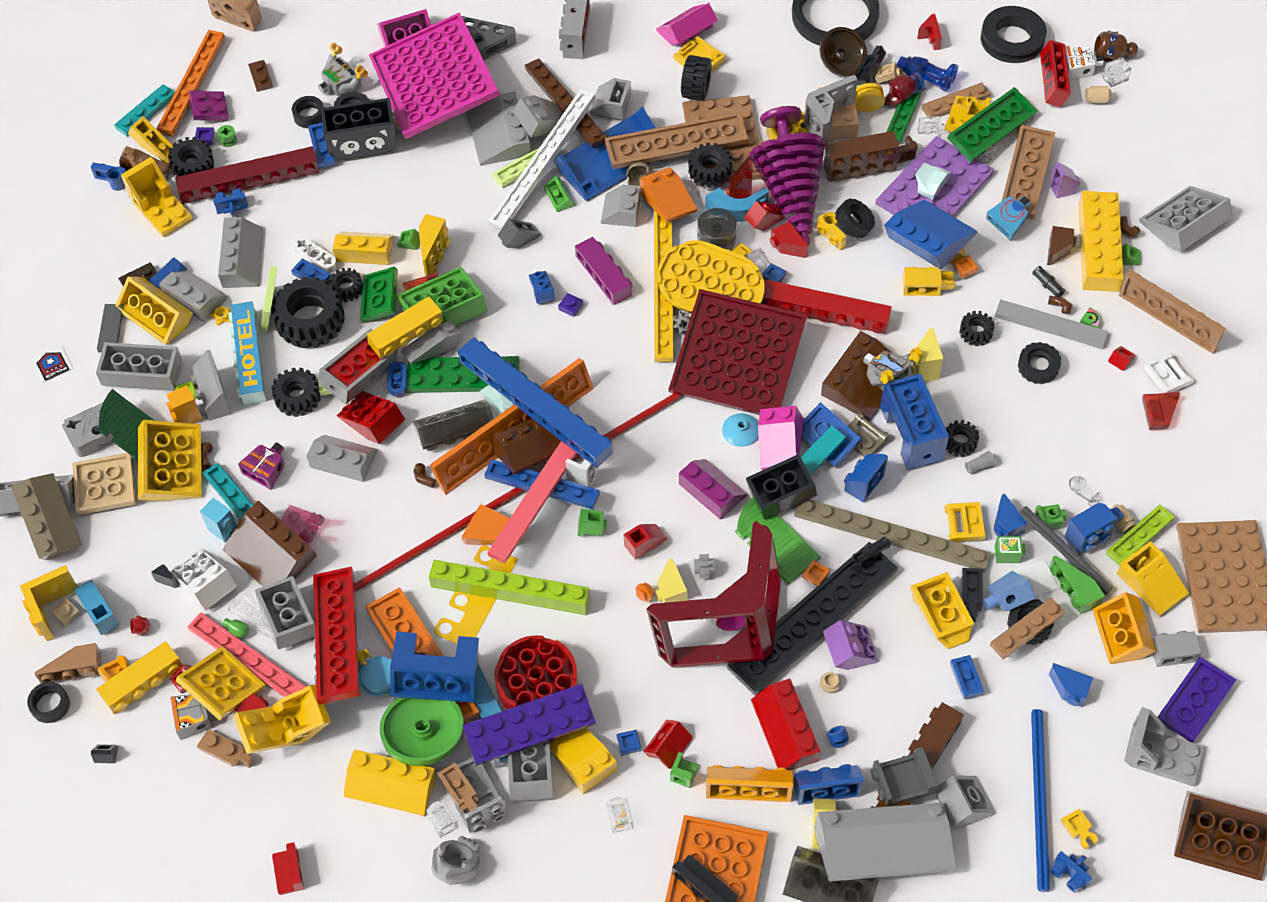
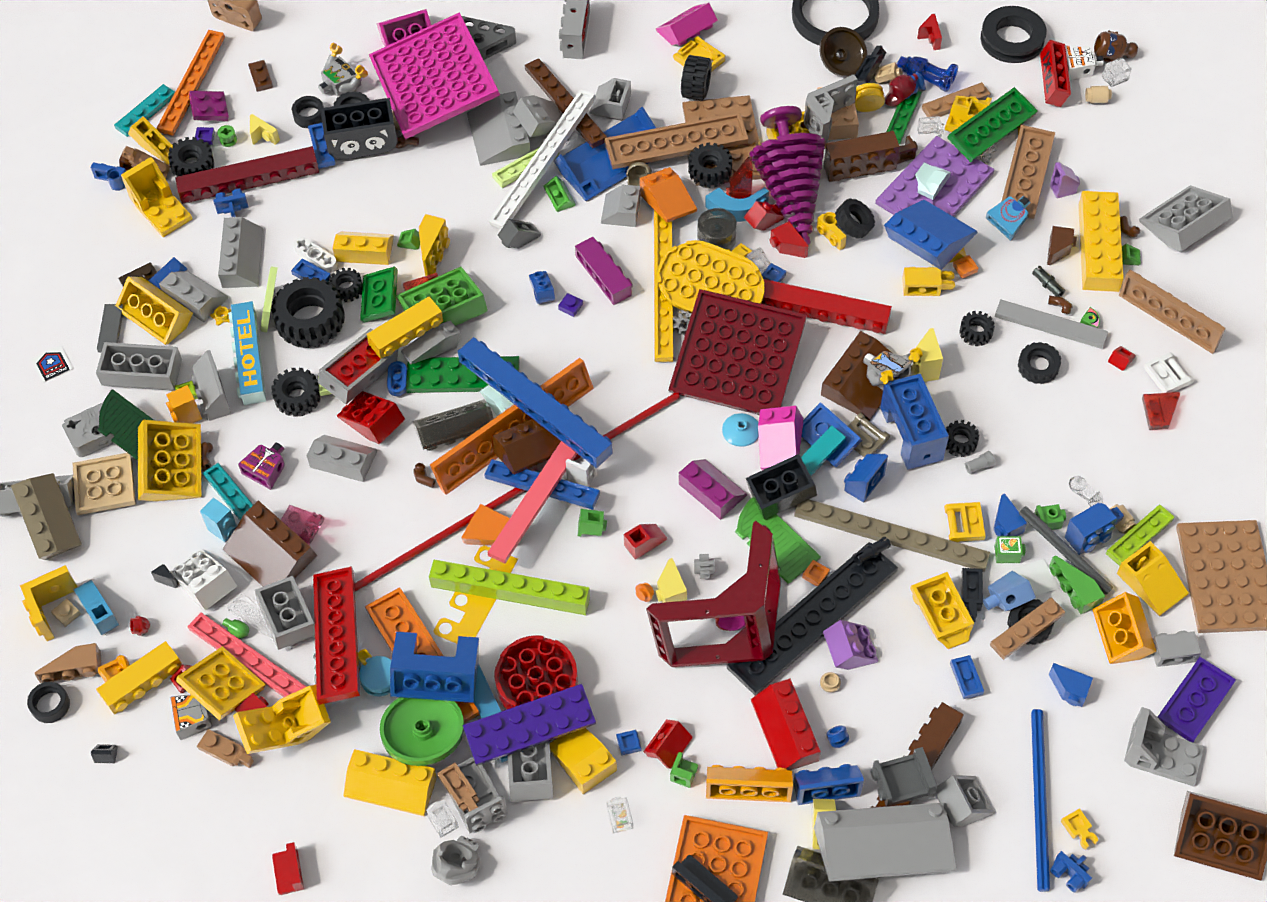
none -> light yellow slope [250,114,280,145]
none -> reddish brown arm [395,135,419,149]

